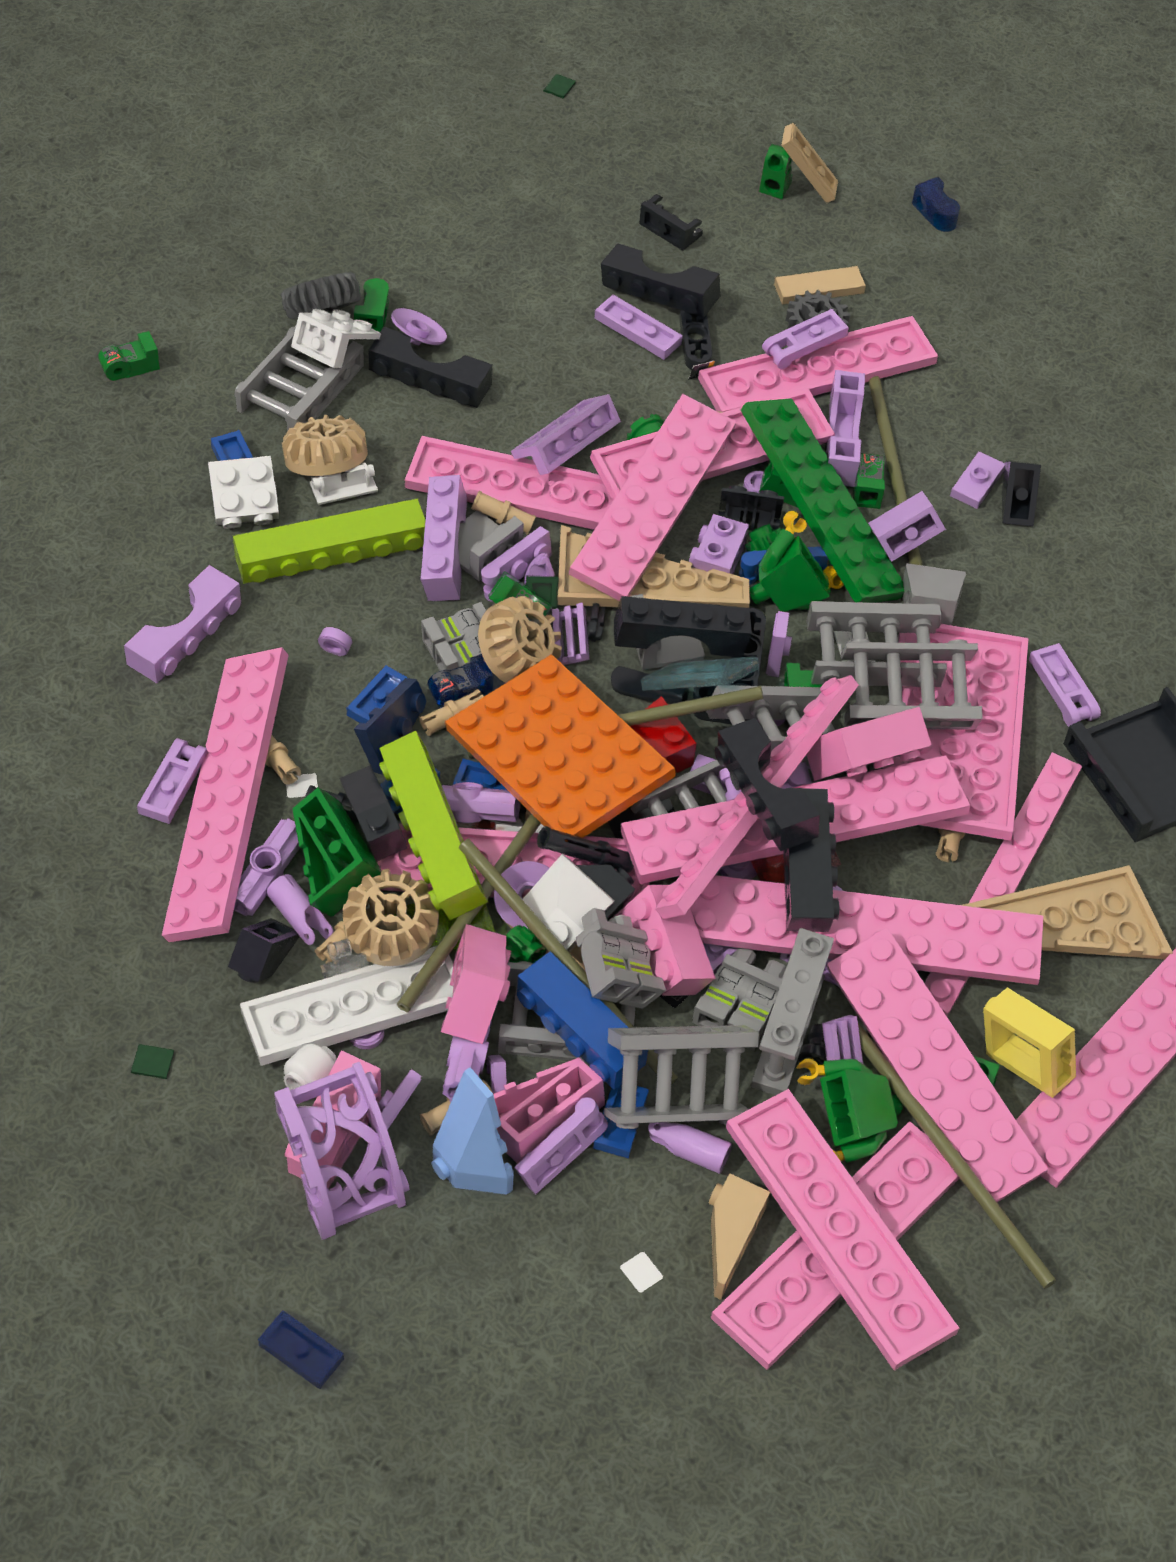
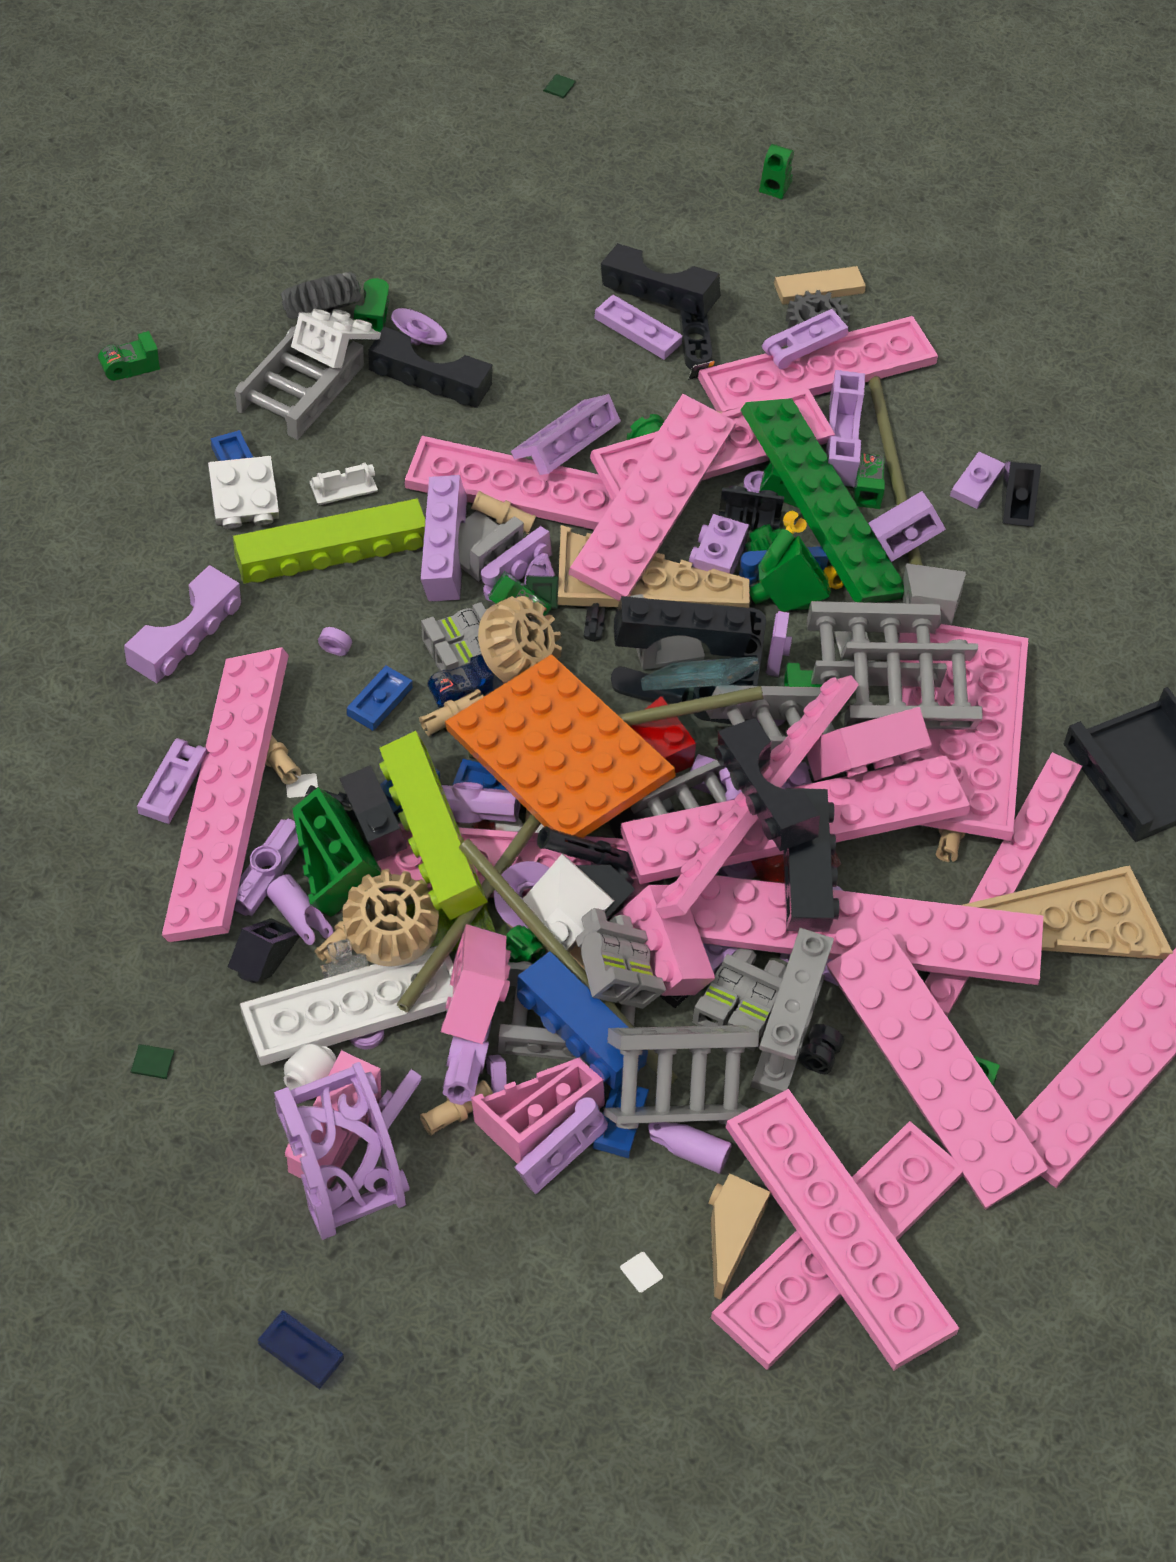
tan gear [282,415,368,476] -> none
dark blue wing [354,678,427,774] -> none
light blue wedge [431,1067,514,1195] -> none
lavender tile [552,603,590,665] -> none
black hinge [639,194,703,251] -> none
tan tile [782,123,838,203] -> none
green torso [796,1059,903,1164] -> none
lavender tile [822,1015,863,1064] -> none
olive piece [858,1022,1056,1289] -> none
clear blue leg [912,177,960,232] -> none
light yellow window [983,987,1076,1098] -> none
lavender plate [1029,643,1101,727] -> none

